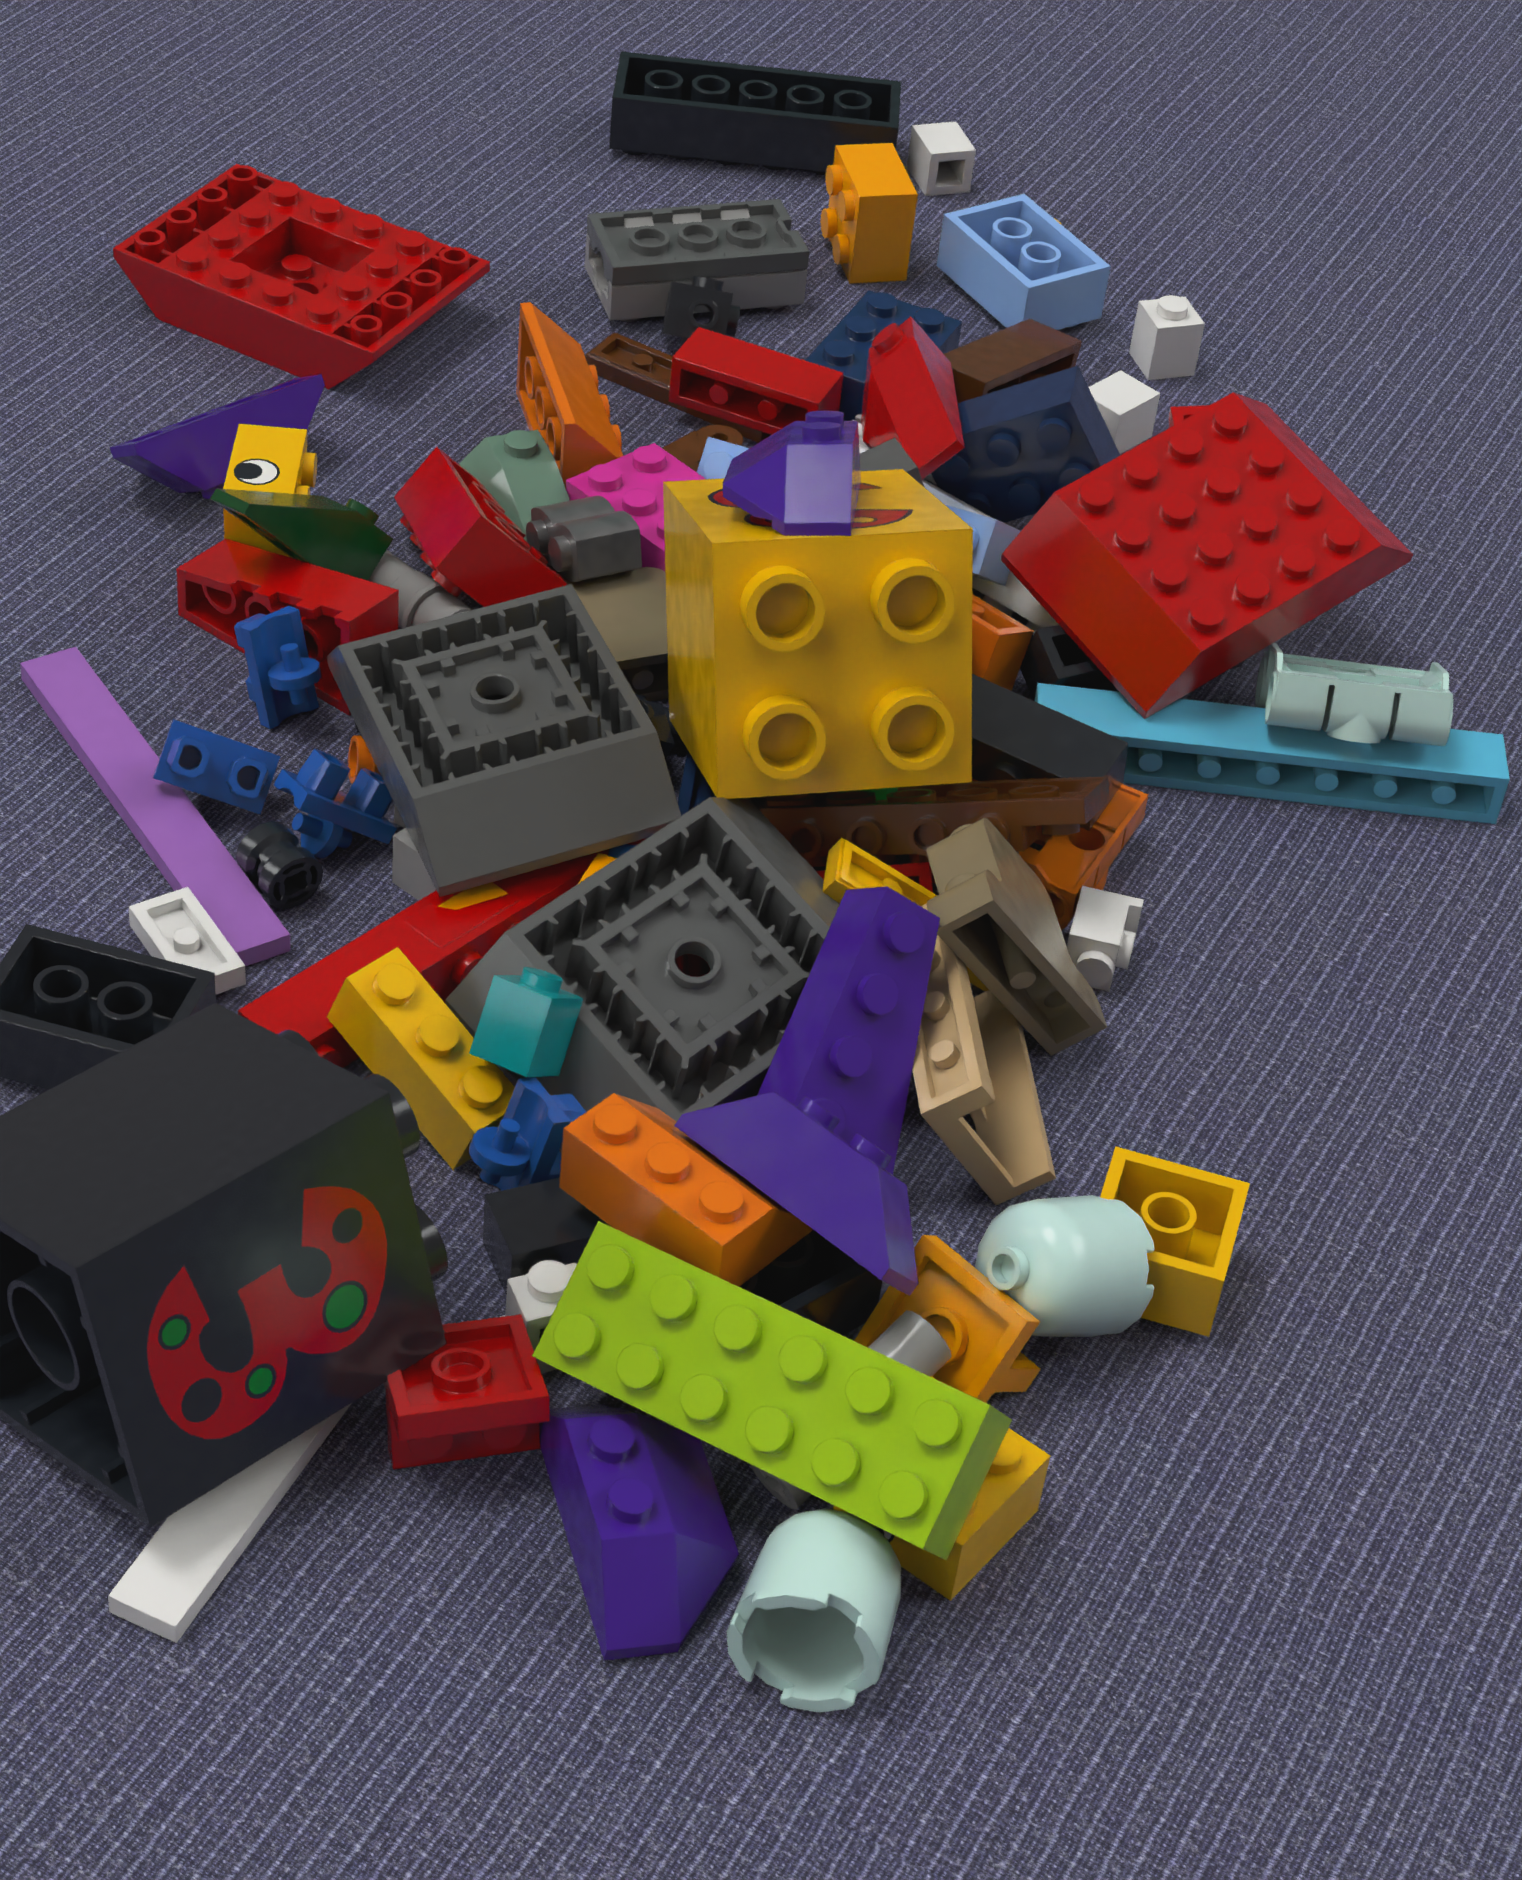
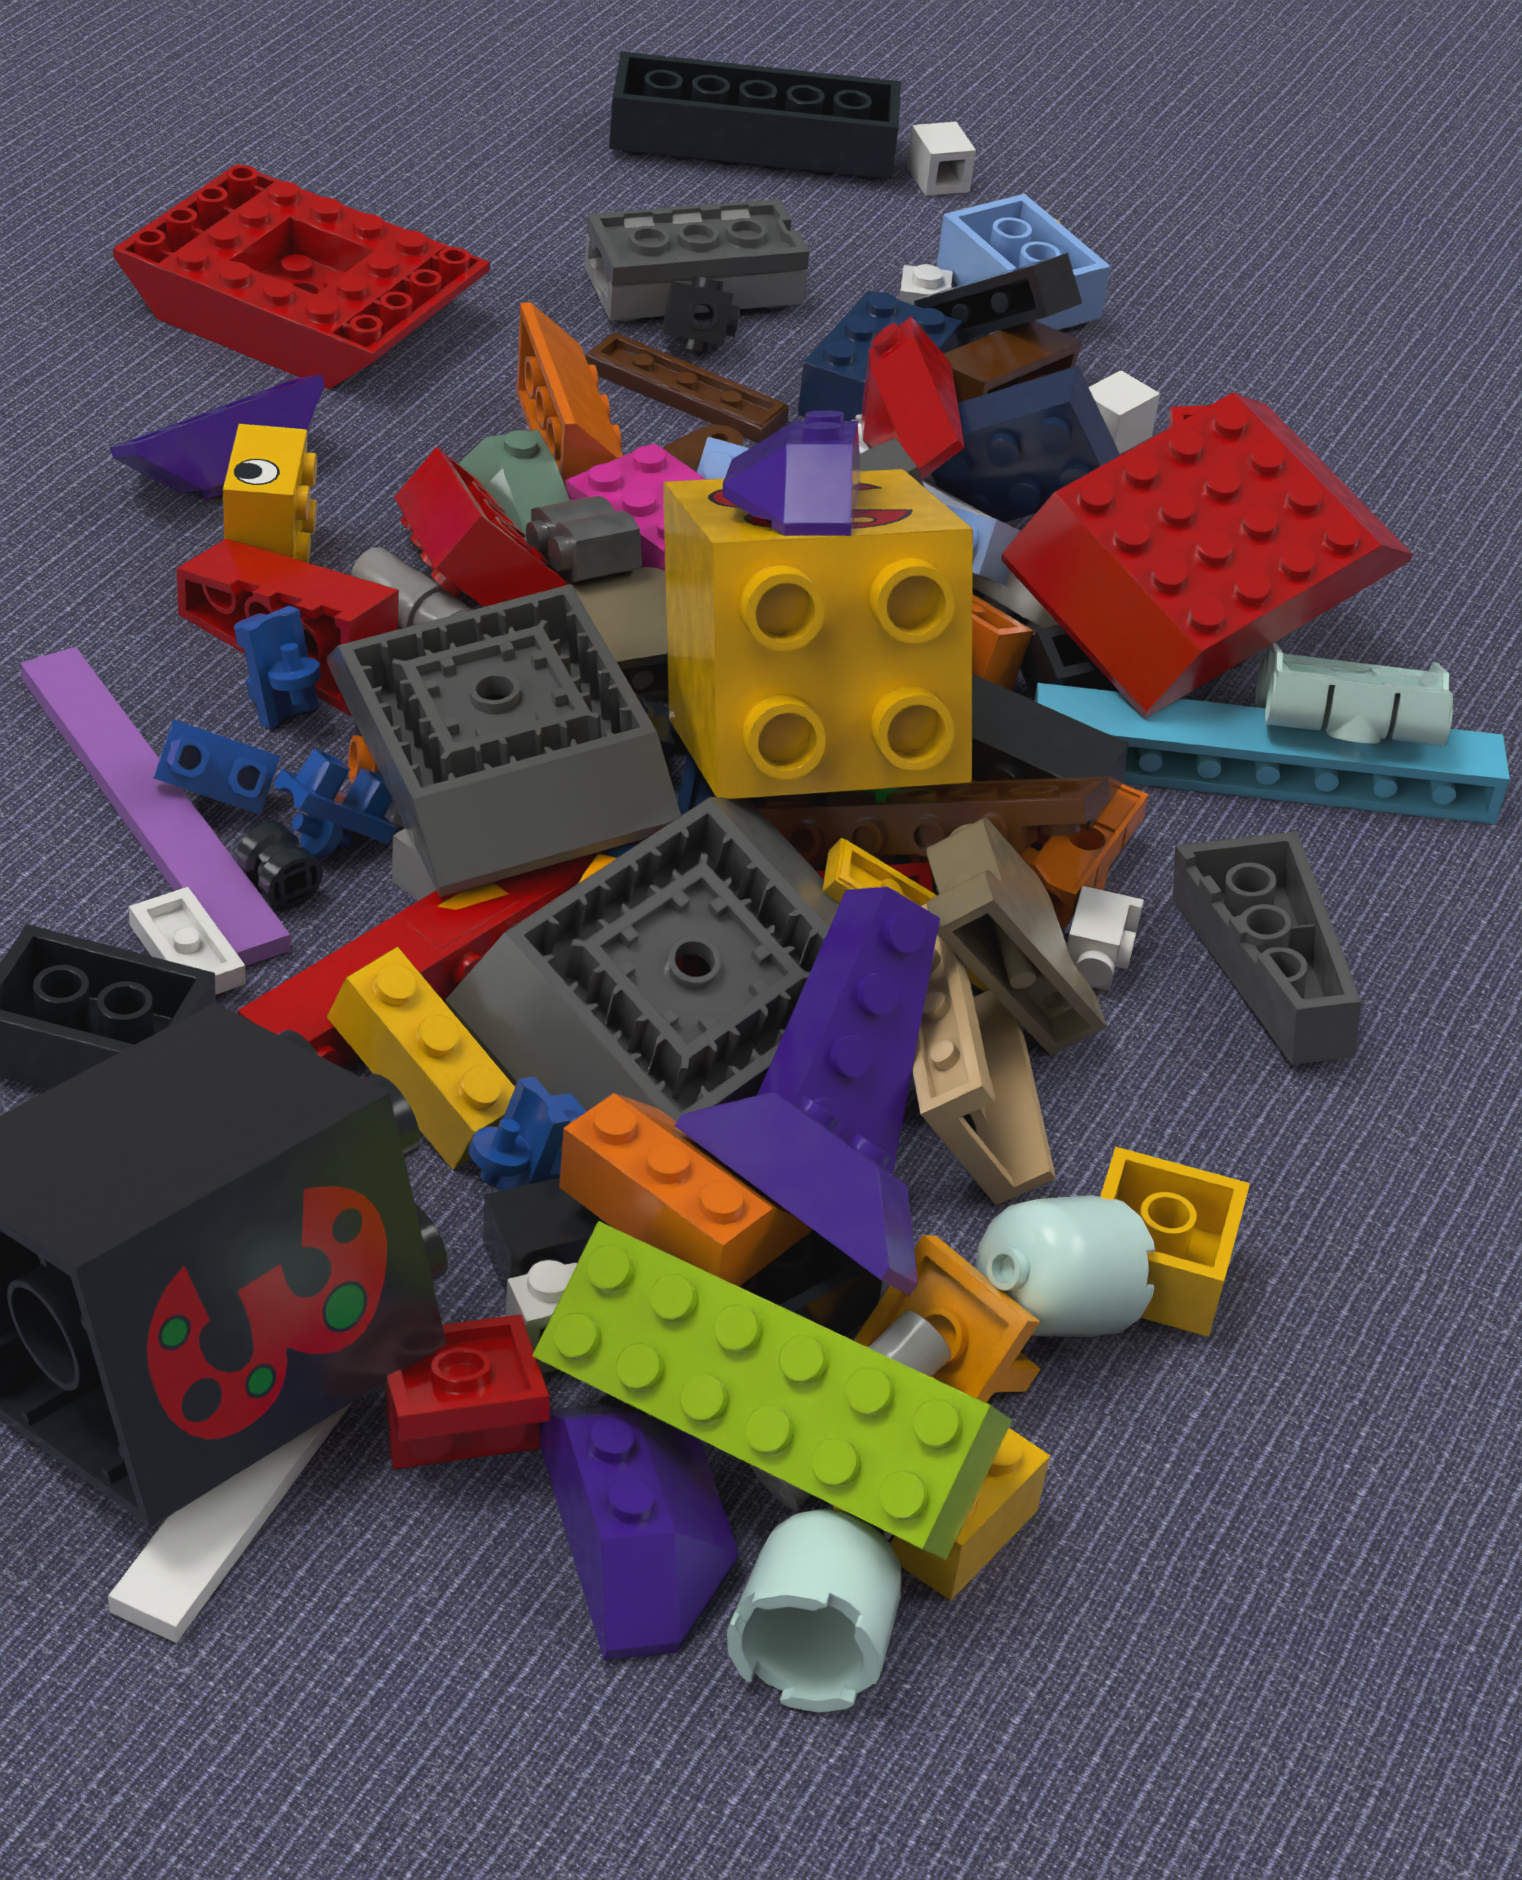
dark green slope [210,488,393,580] -> none
teal brick [469,967,584,1077] -> none
red brick [669,327,844,435] -> none
light orange brick [821,143,918,284] -> none
white brick [1129,295,1205,380] -> none
none -> white plate [899,264,953,305]
none -> black brick [914,253,1082,341]
none -> dark grey wedge [1172,831,1361,1065]

